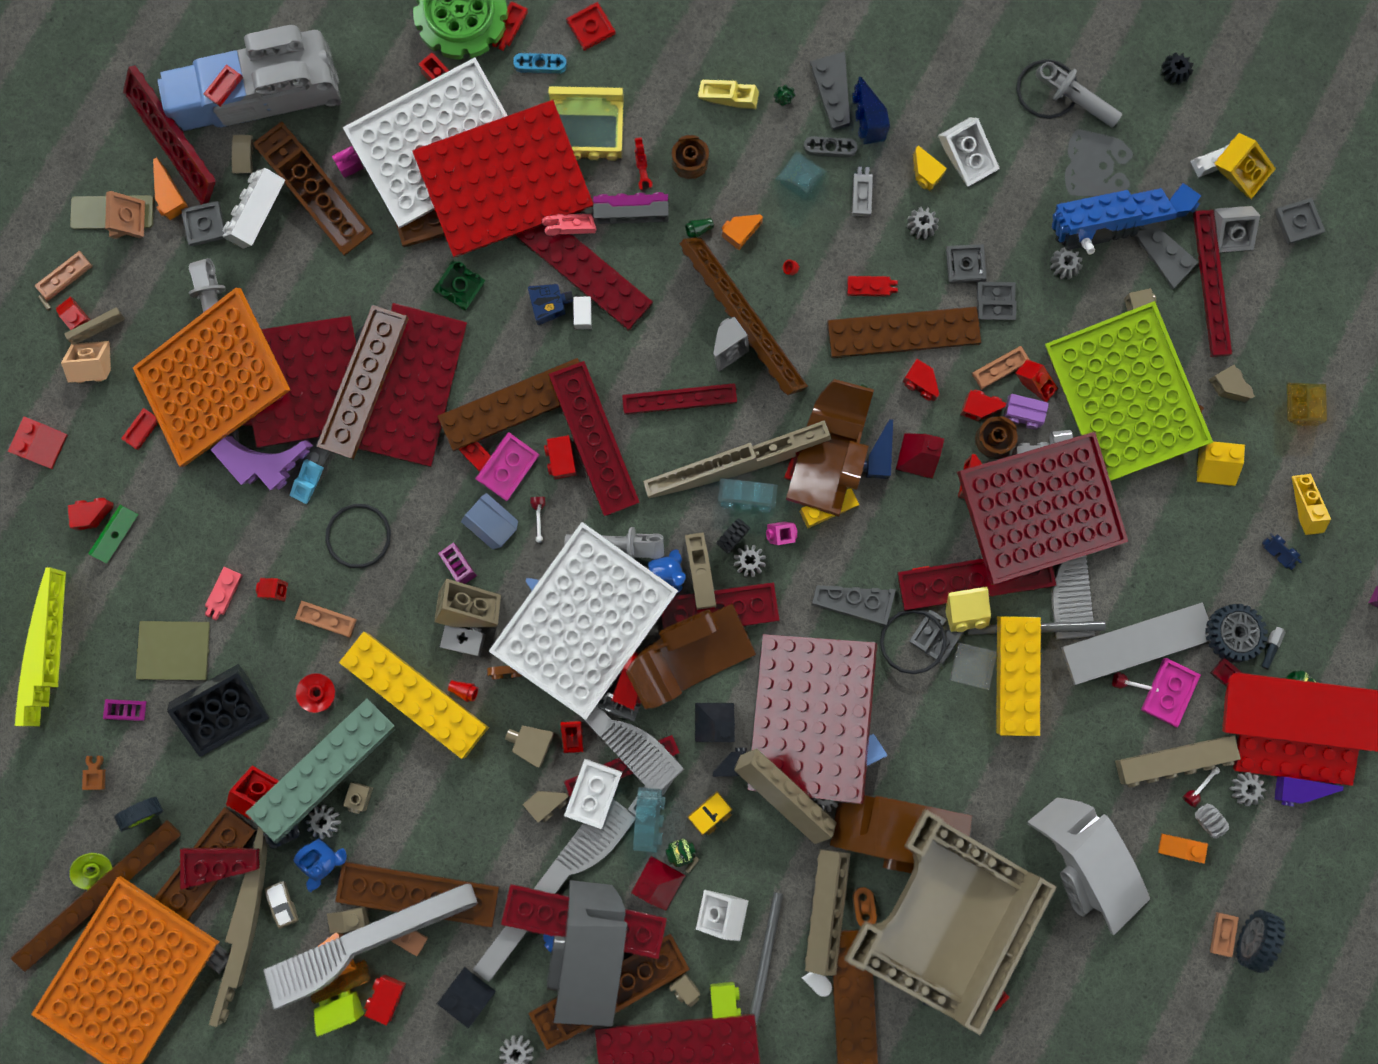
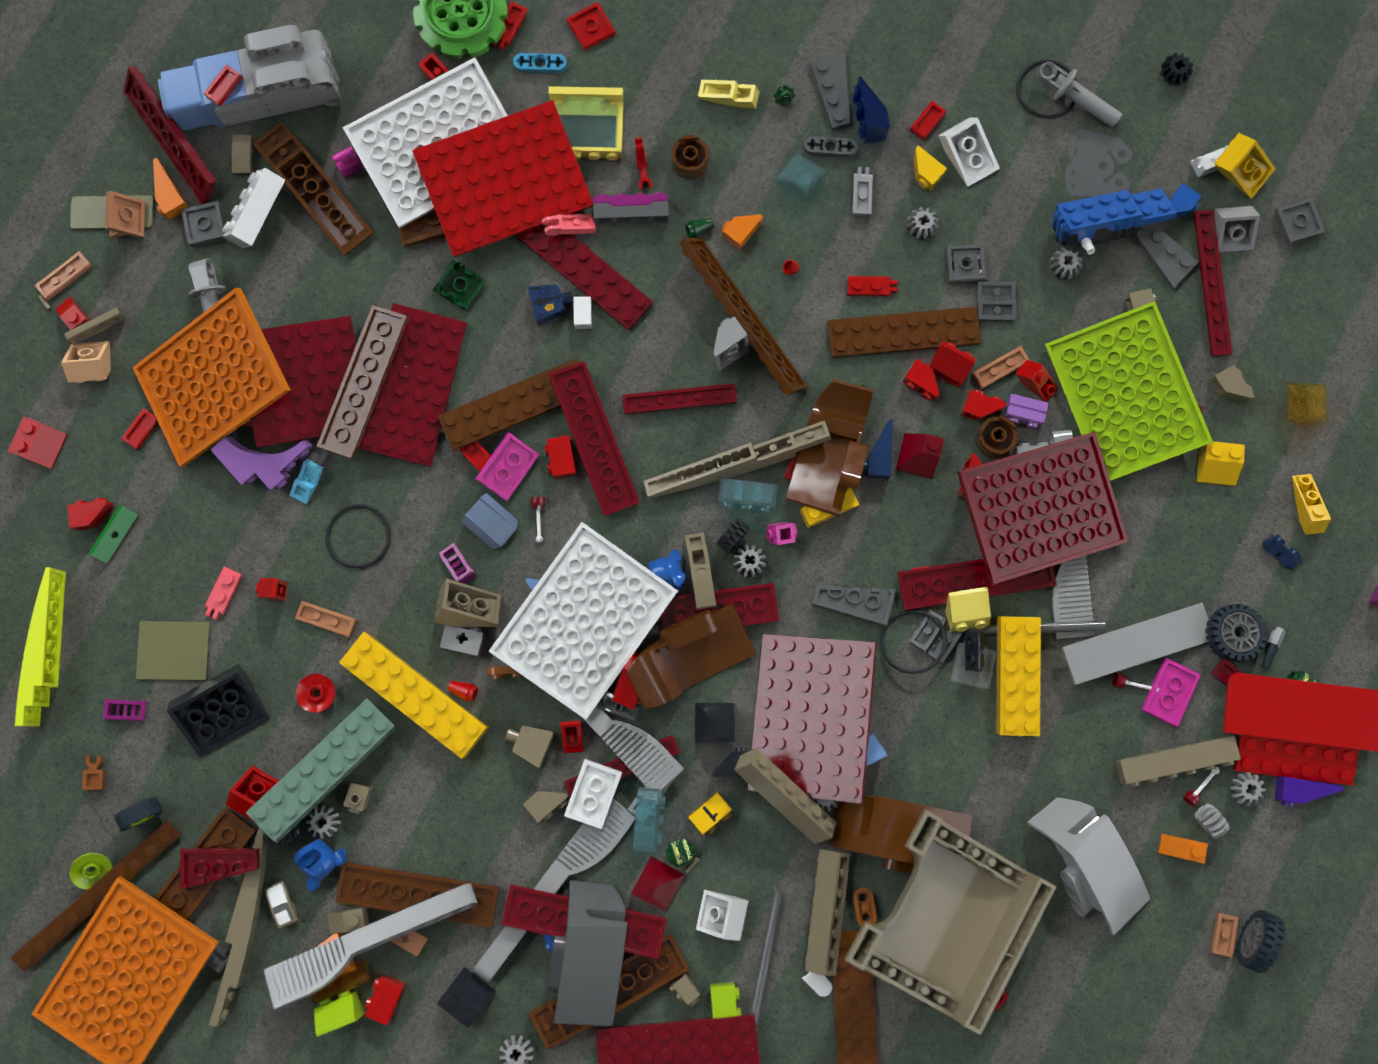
light grey piece [564,527,664,560] -> none
none -> red tile [910,101,947,140]
none -> red slope [929,341,977,388]
none -> black hinge [965,630,985,672]

